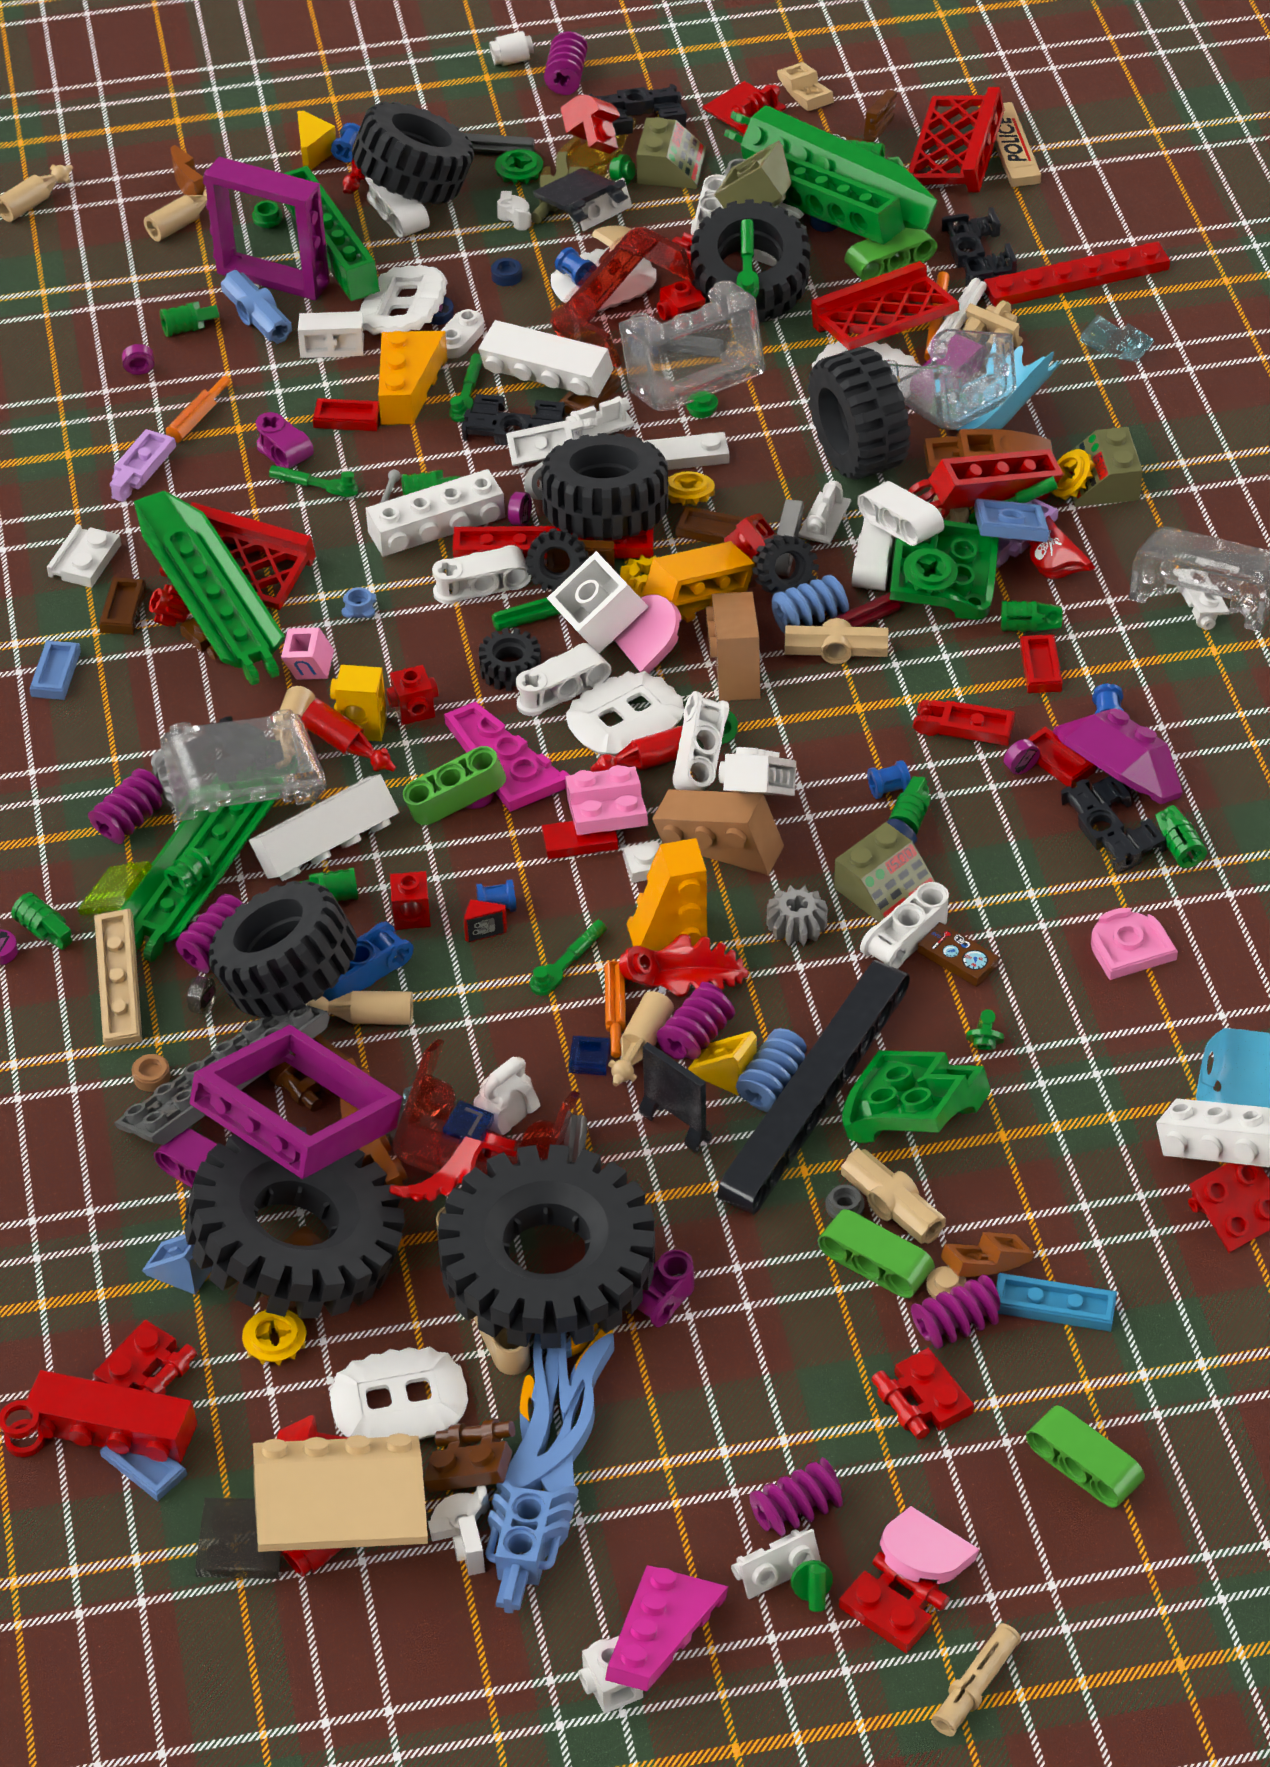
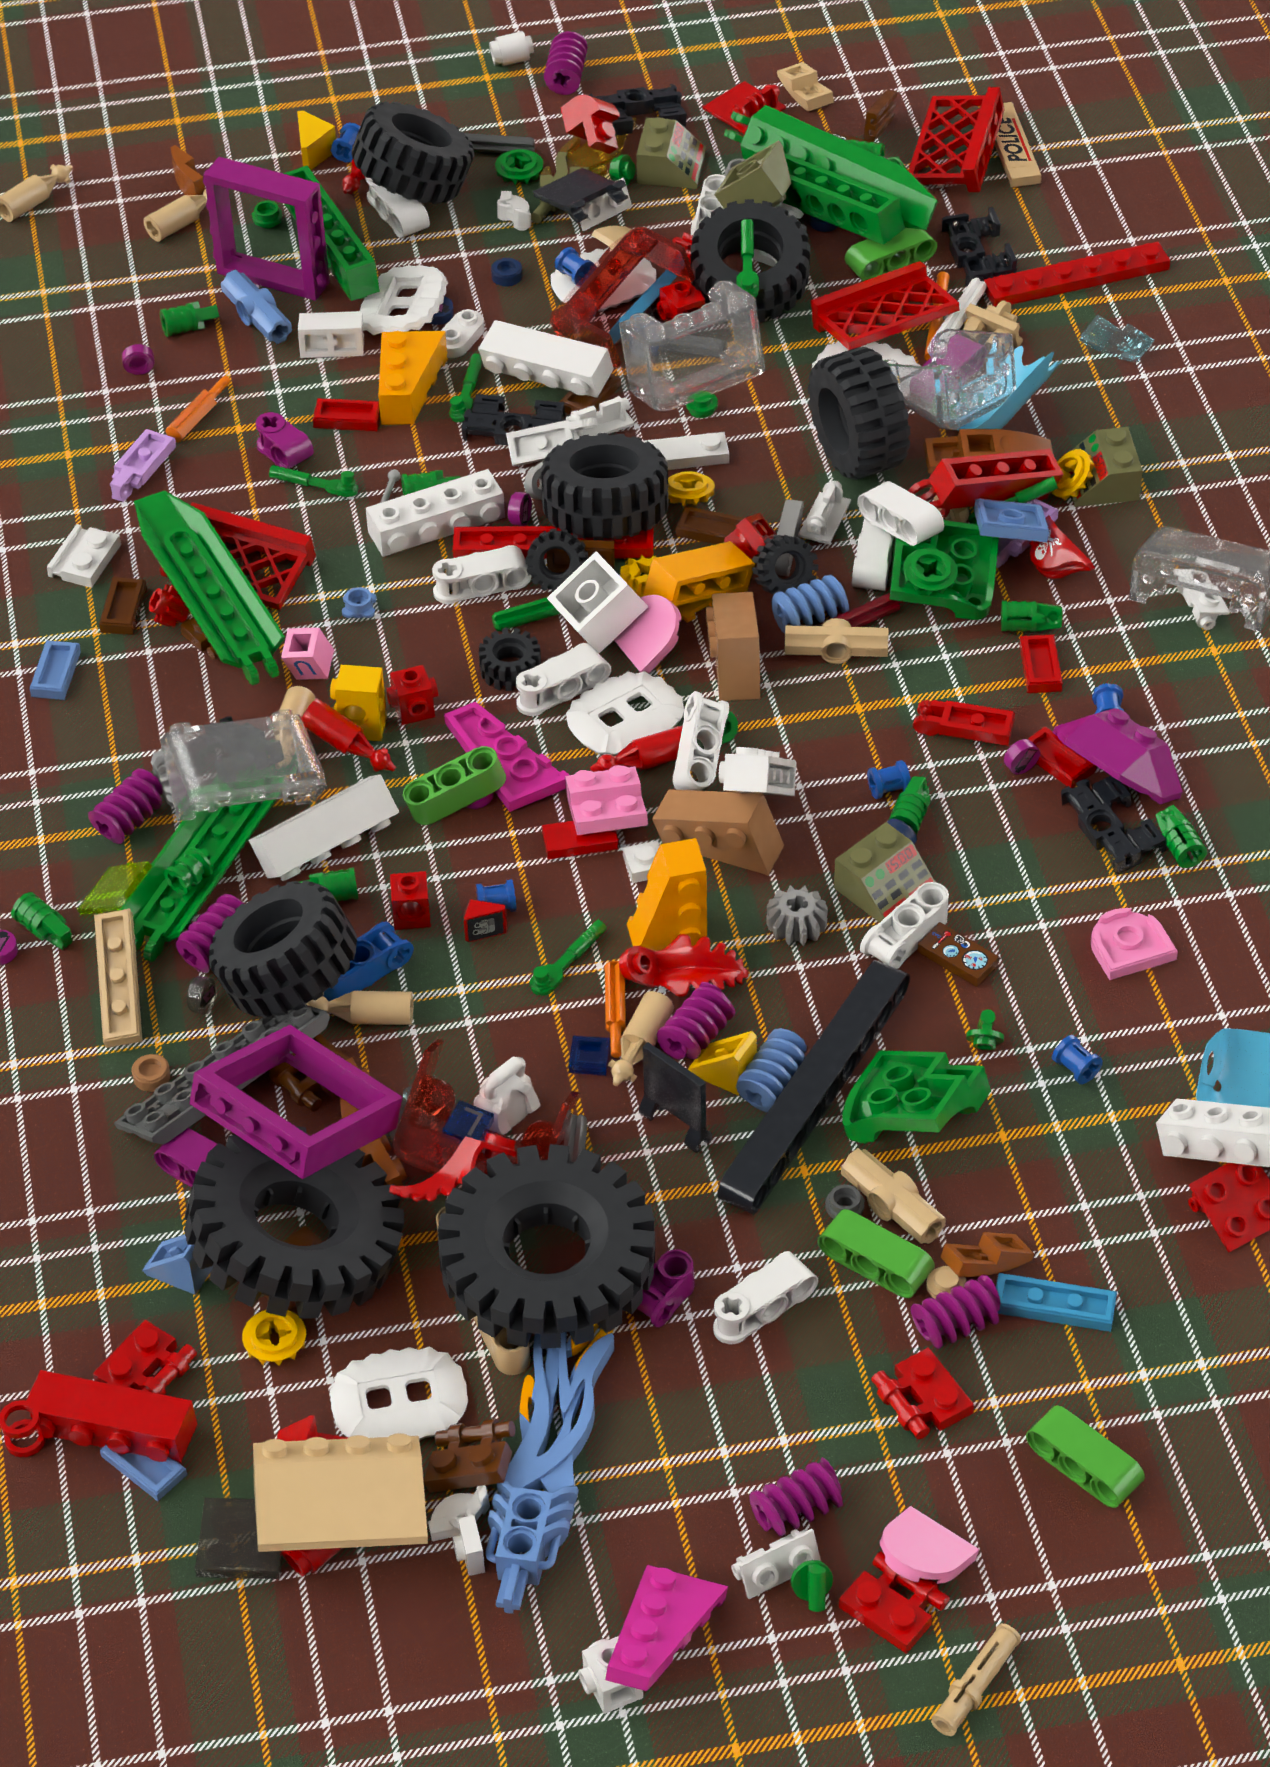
none -> dark azure tile [607,269,677,345]
none -> white piece [713,1251,818,1344]
none -> blue bush [1052,1035,1103,1084]

